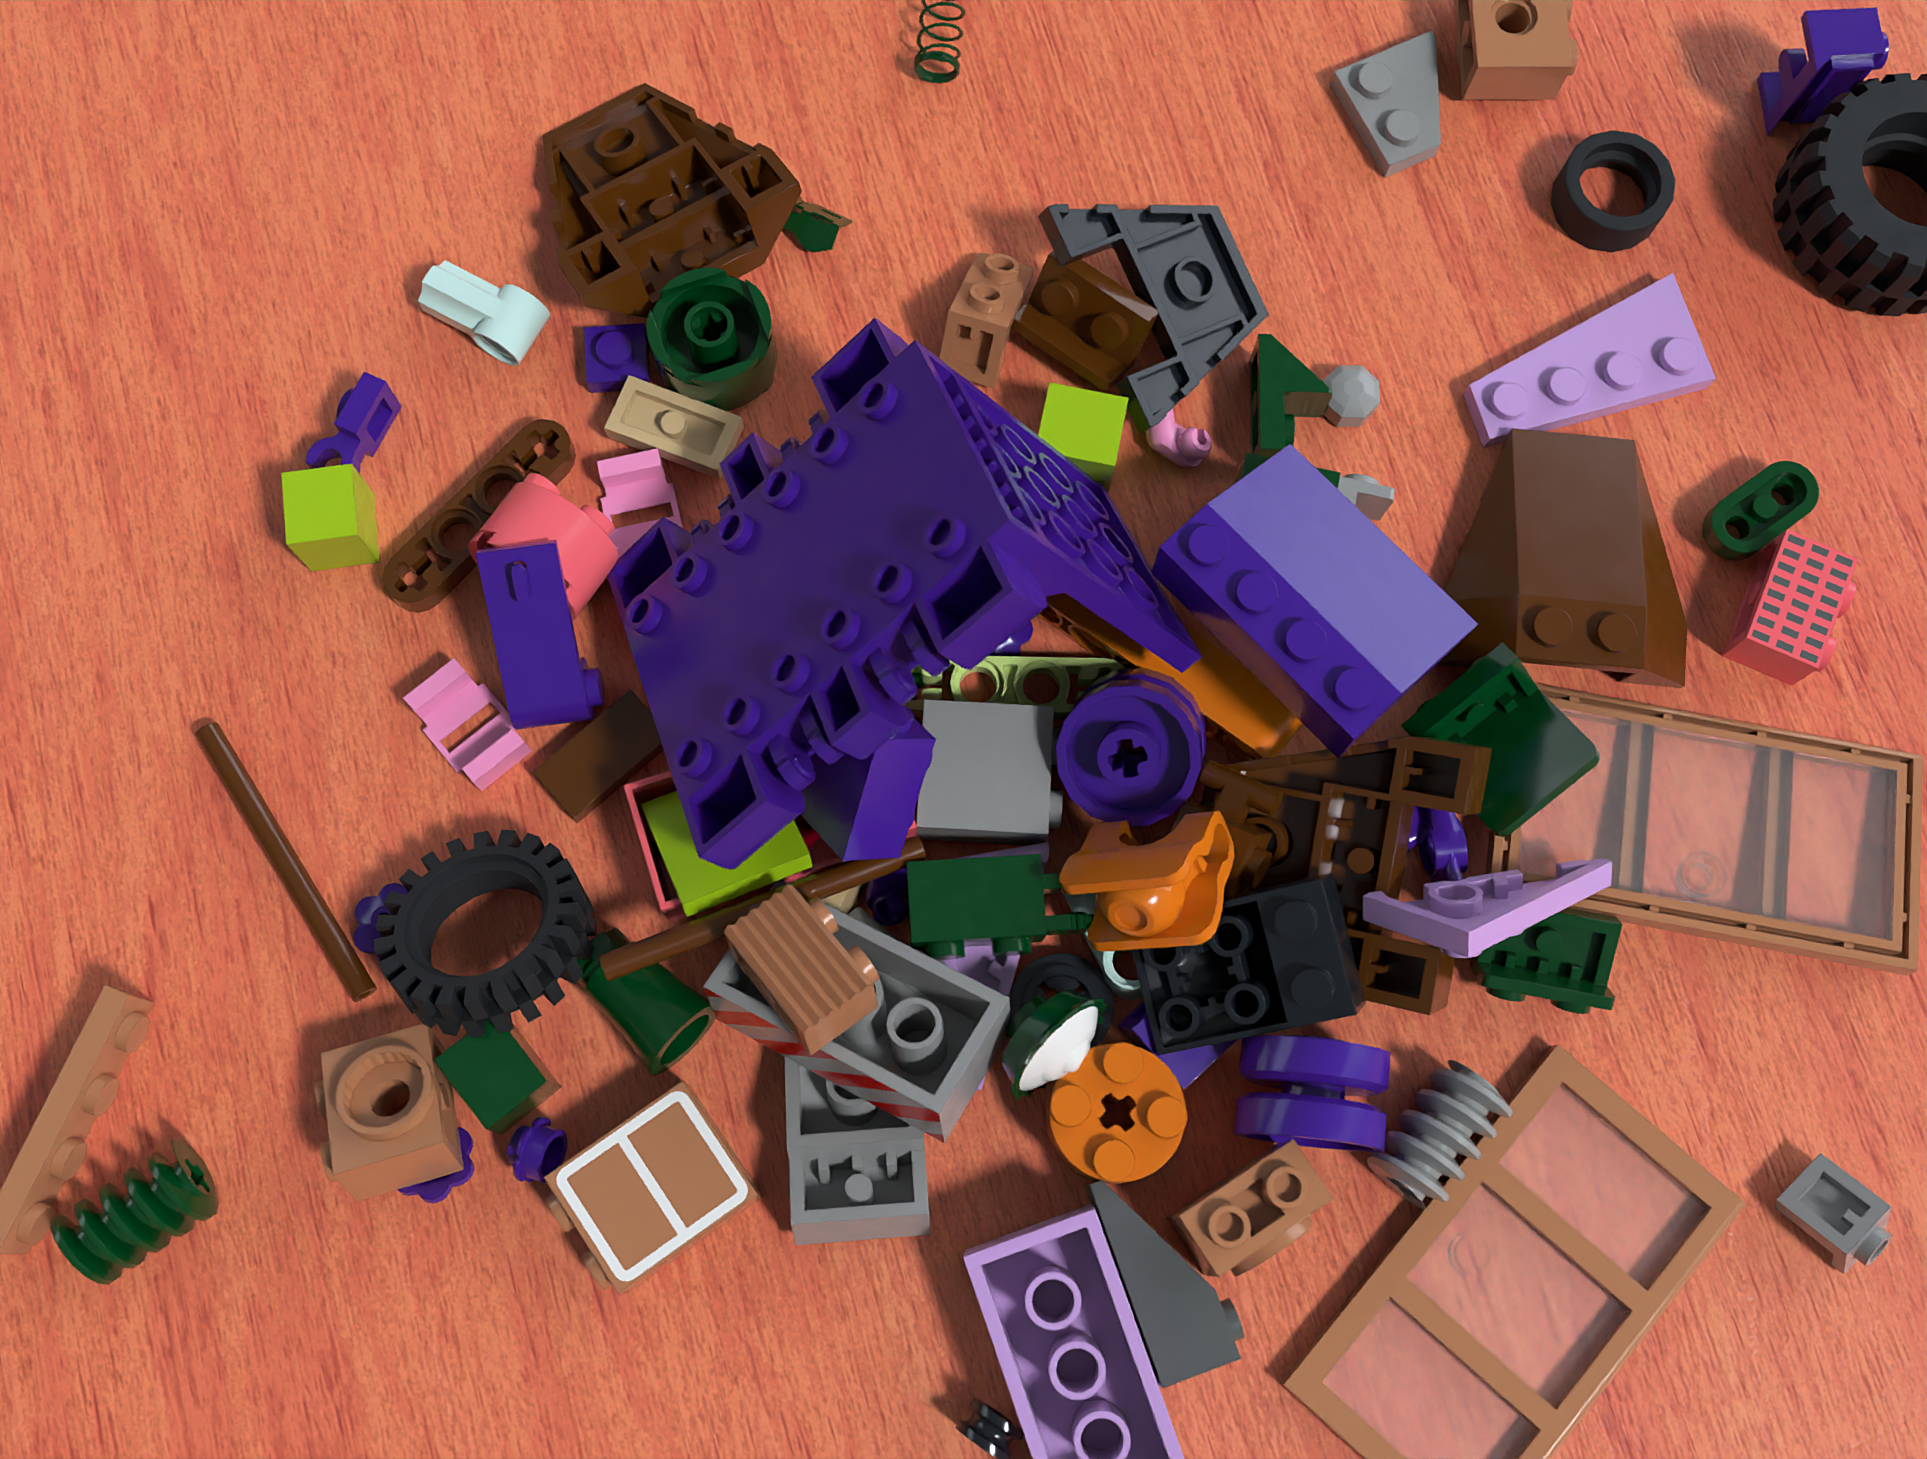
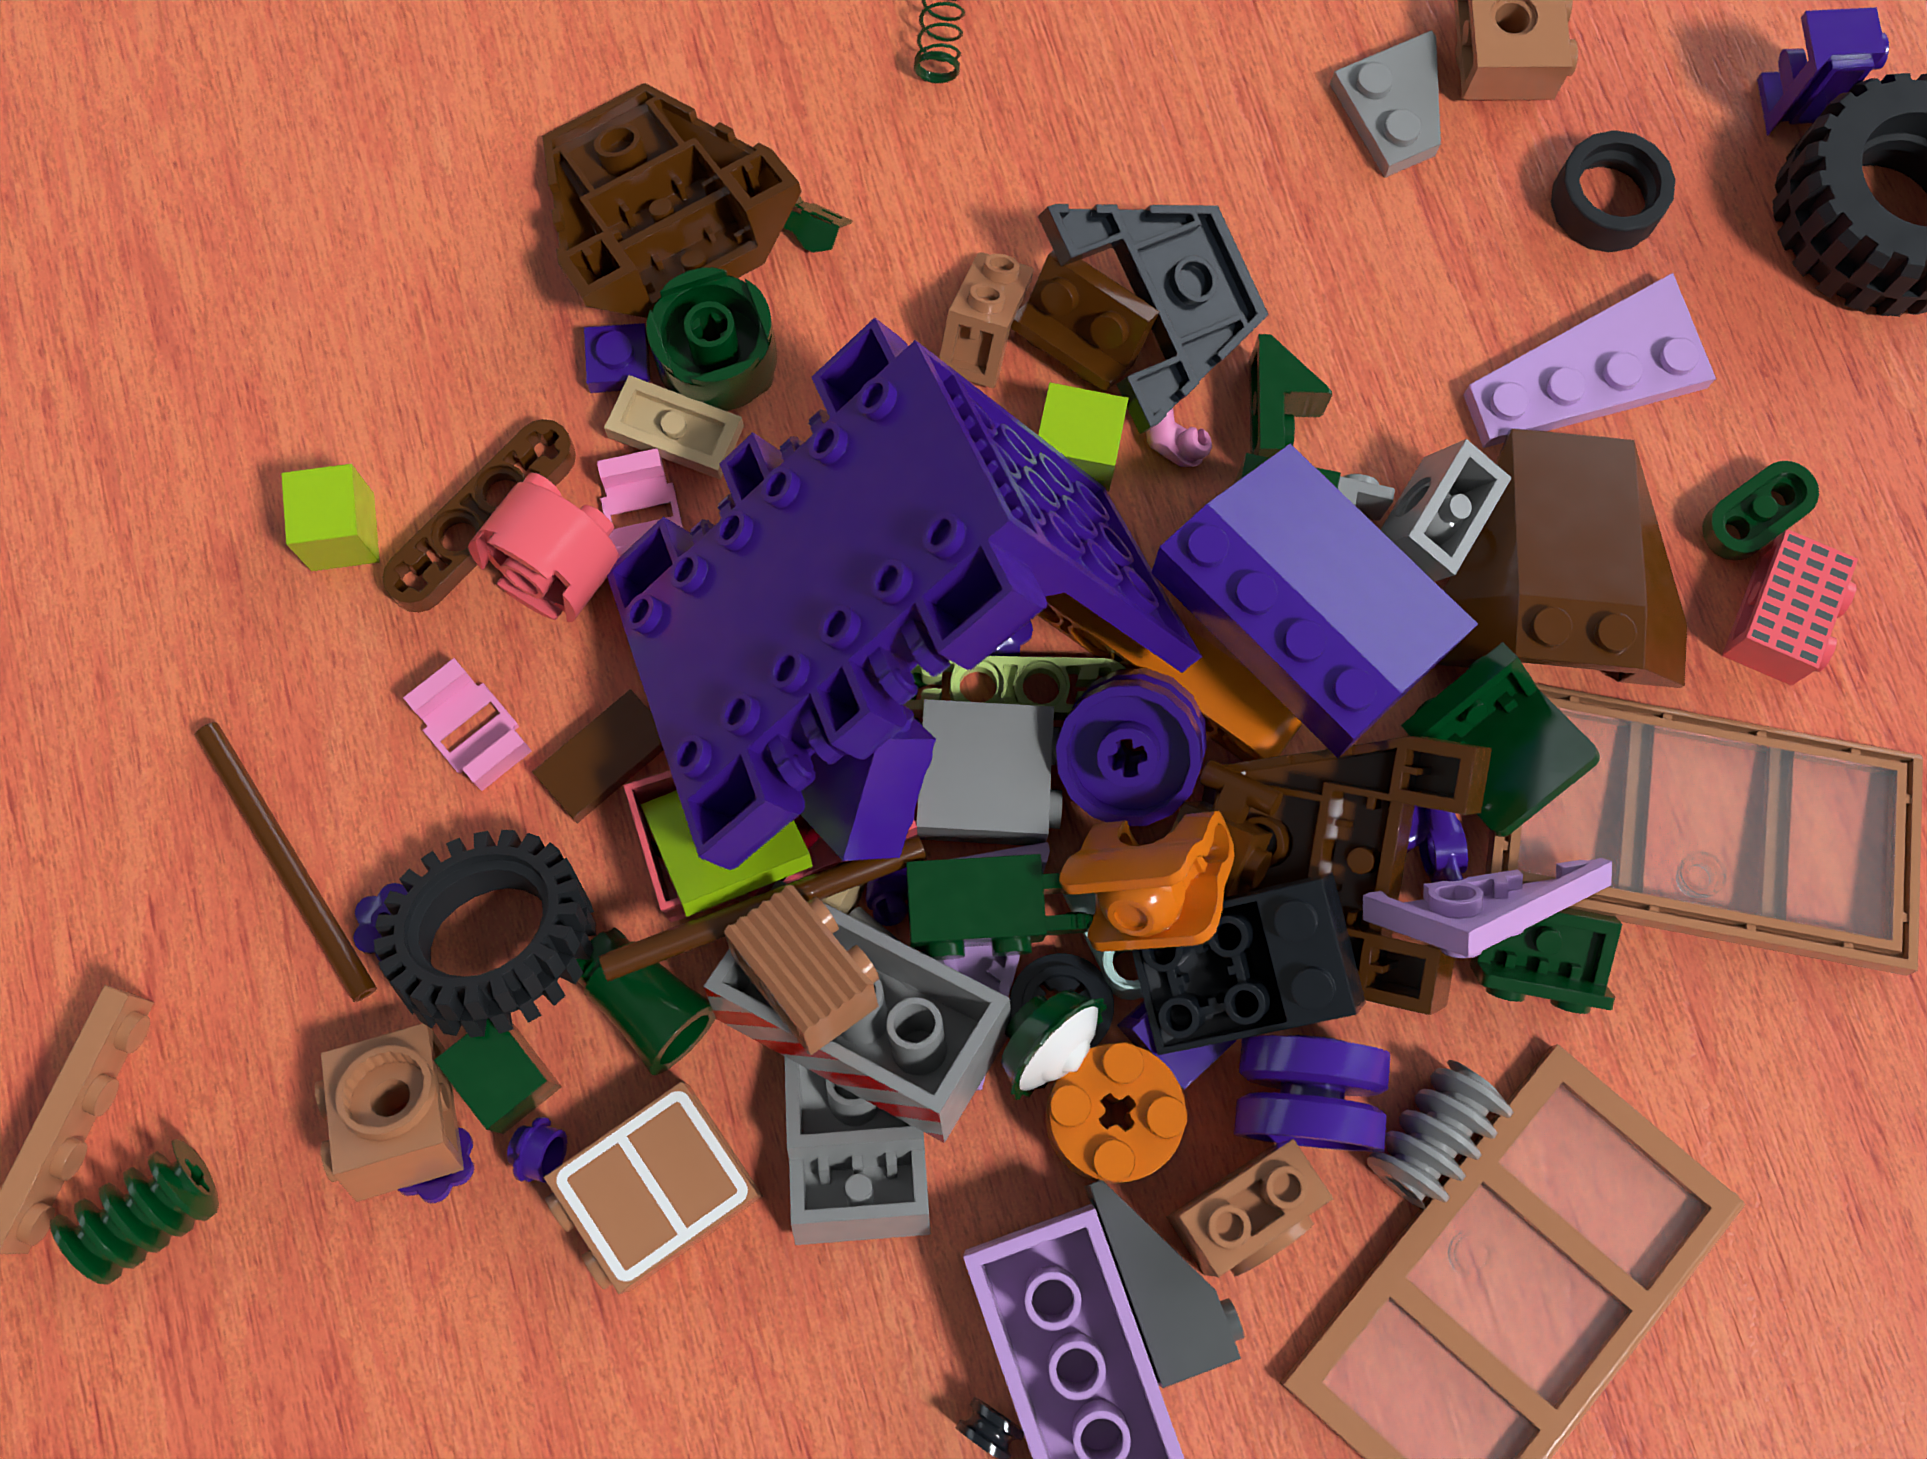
dark purple plate [306,372,402,473] -> none
light aqua piece [418,260,550,367] -> none
dark purple door [476,540,605,730] -> none
light grey tile [1323,365,1380,427] -> none
light grey bracket [1776,1153,1892,1274] -> none
none -> light grey brick [1380,439,1512,582]

